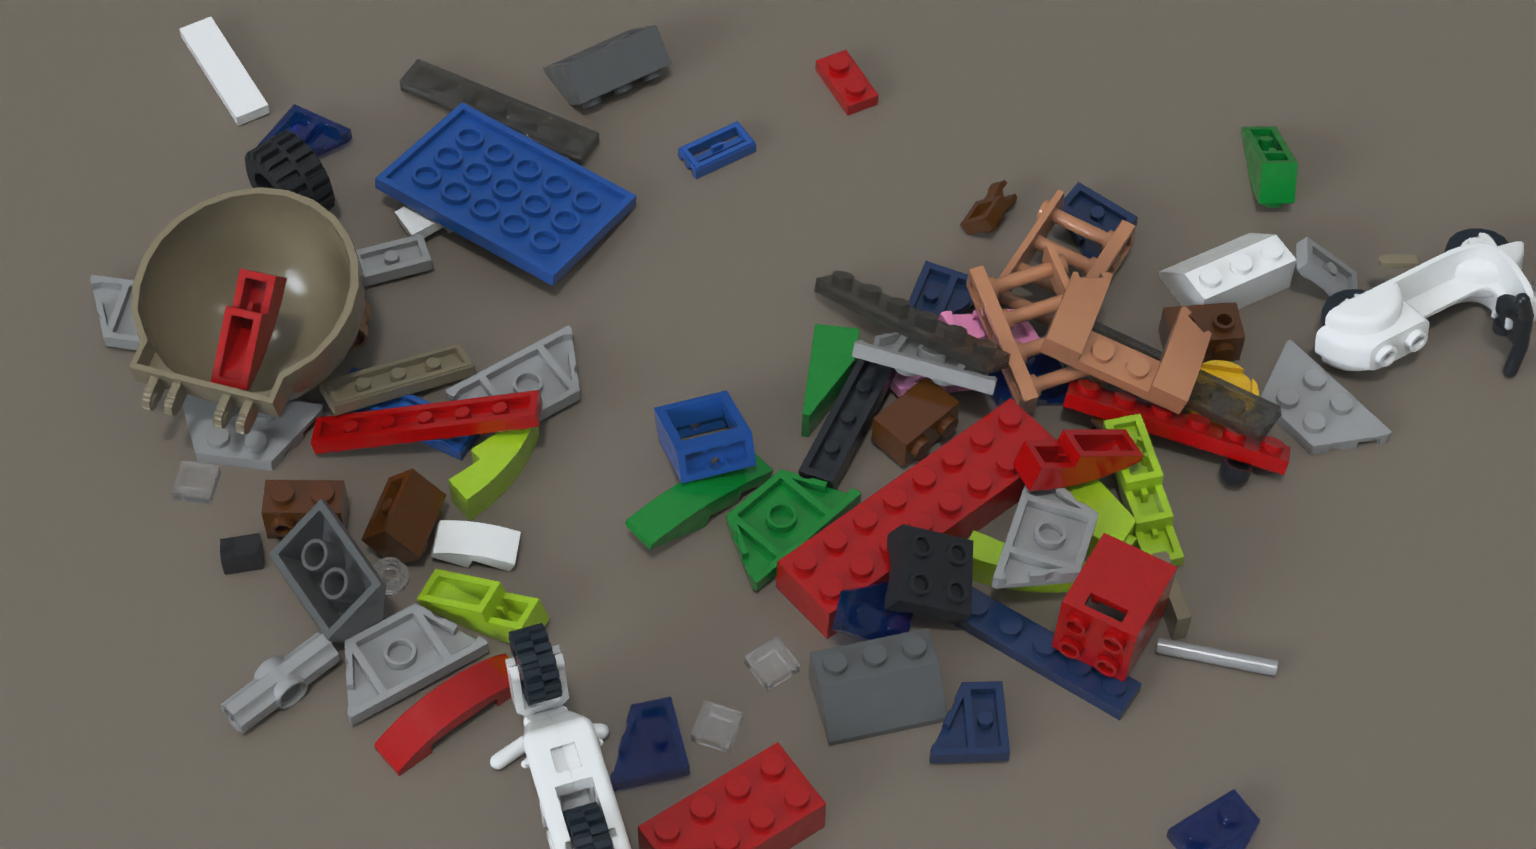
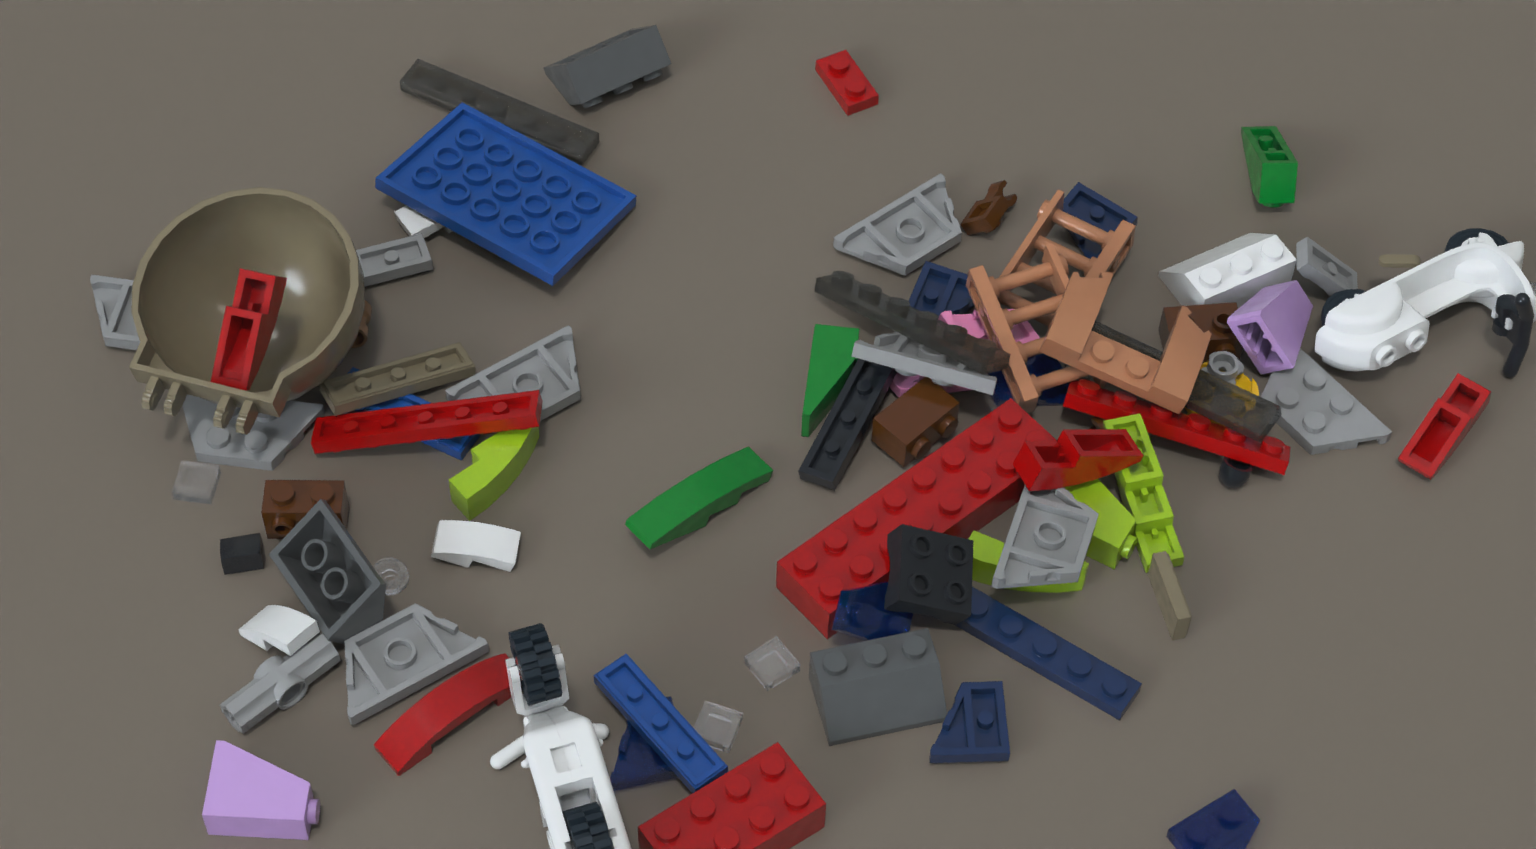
white tile [179,17,270,126] -> none
black tyre [245,130,335,211] -> none
clear blue wing [258,104,352,157] -> none
reddish brown brick [361,468,446,566] -> none
lime slope [417,568,550,644] -> none
blue window [654,390,756,484] -> none
blue tile [678,121,756,179] -> none
green wing [726,469,861,592] -> none
red container [1051,533,1178,682] -> none
light grey bar [1155,637,1278,676] -> none
none -> lavender slope [202,740,320,840]
none -> white slope [238,605,320,656]
none -> blue tile [594,654,728,793]
none -> light grey wing [833,173,962,275]
none -> light grey plate [1200,351,1244,390]
none -> lavender slope [1227,280,1313,374]
none -> red slope [1398,373,1491,480]

